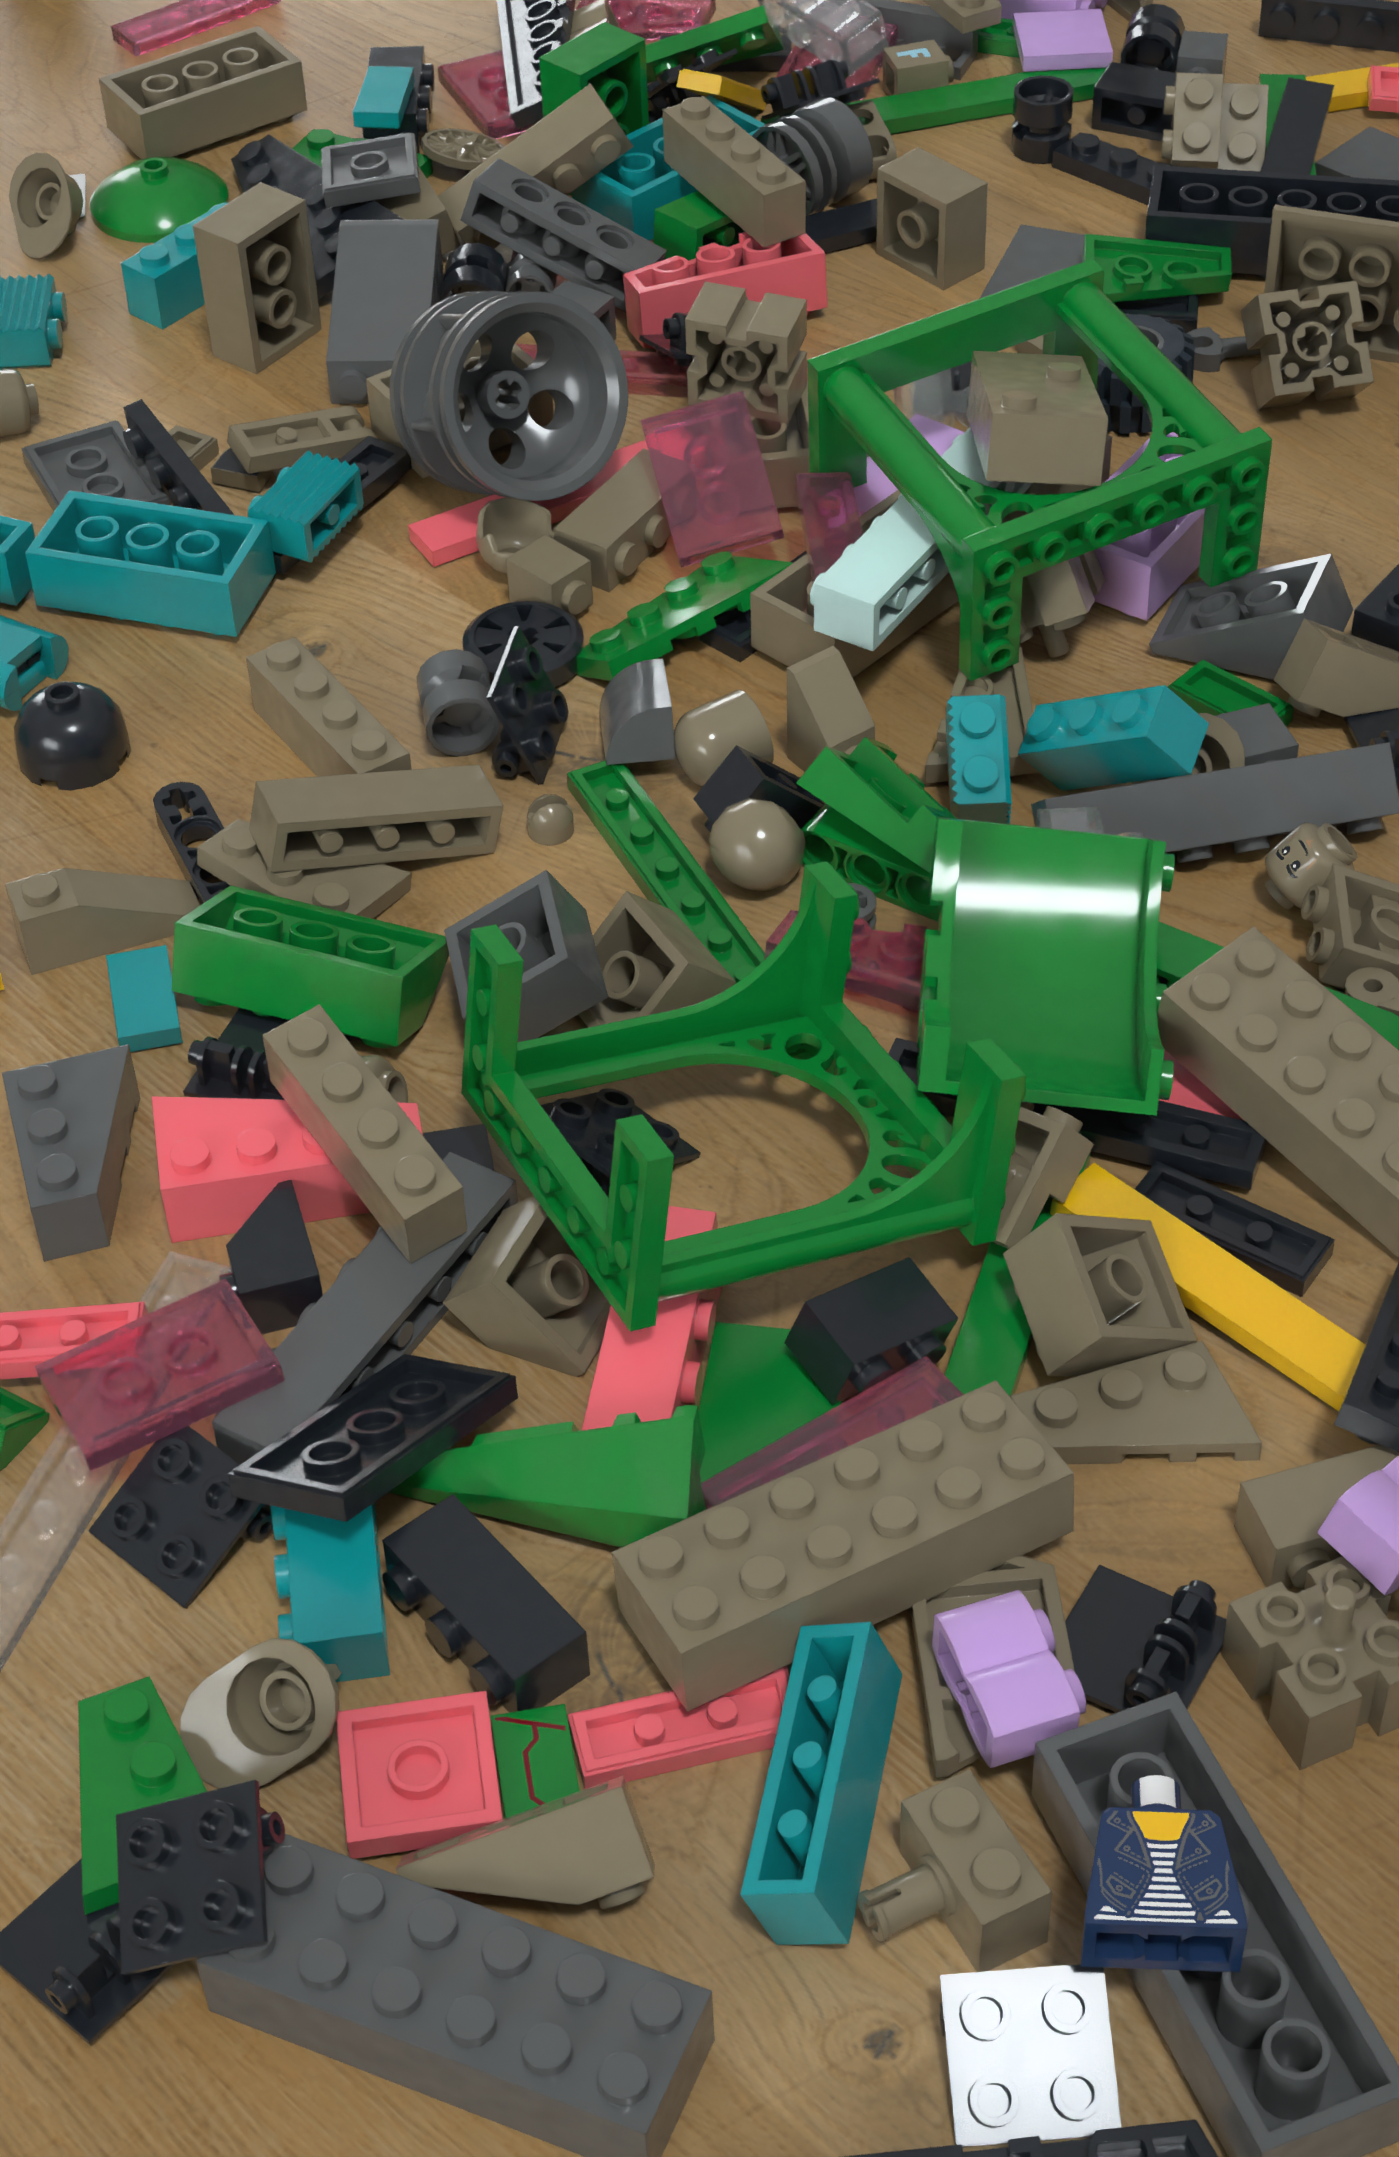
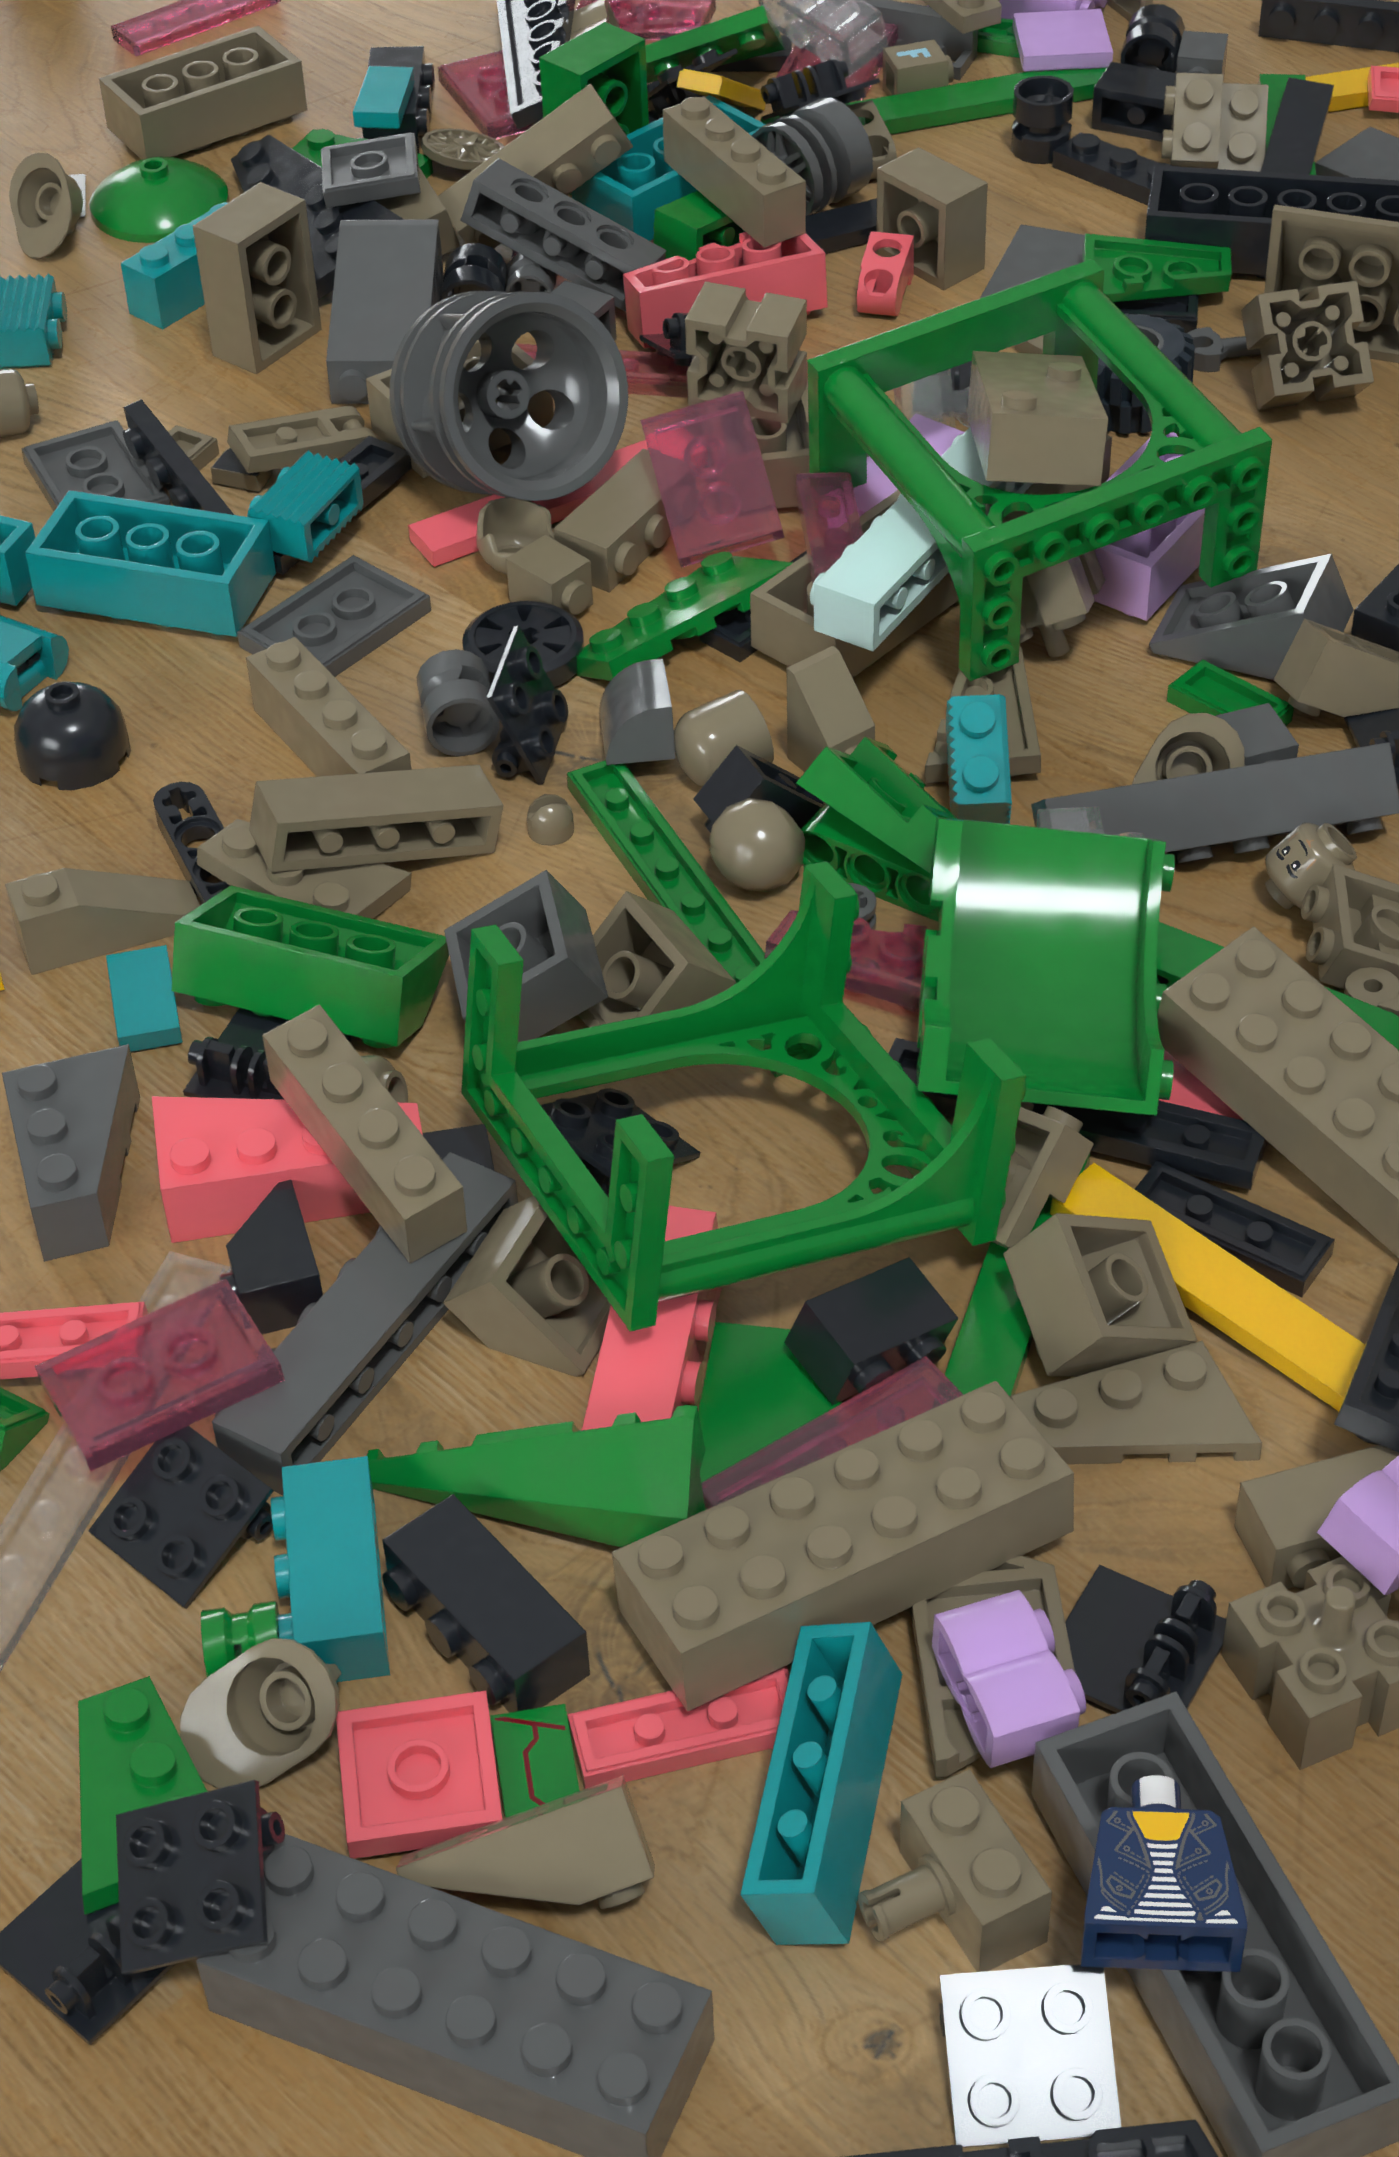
black tile [228,1354,518,1522] -> none
teal brick [1018,685,1209,791] -> none
none -> green wheel [201,1601,279,1677]
none -> dark grey tile [237,555,431,677]
none -> coral leg [857,231,914,316]

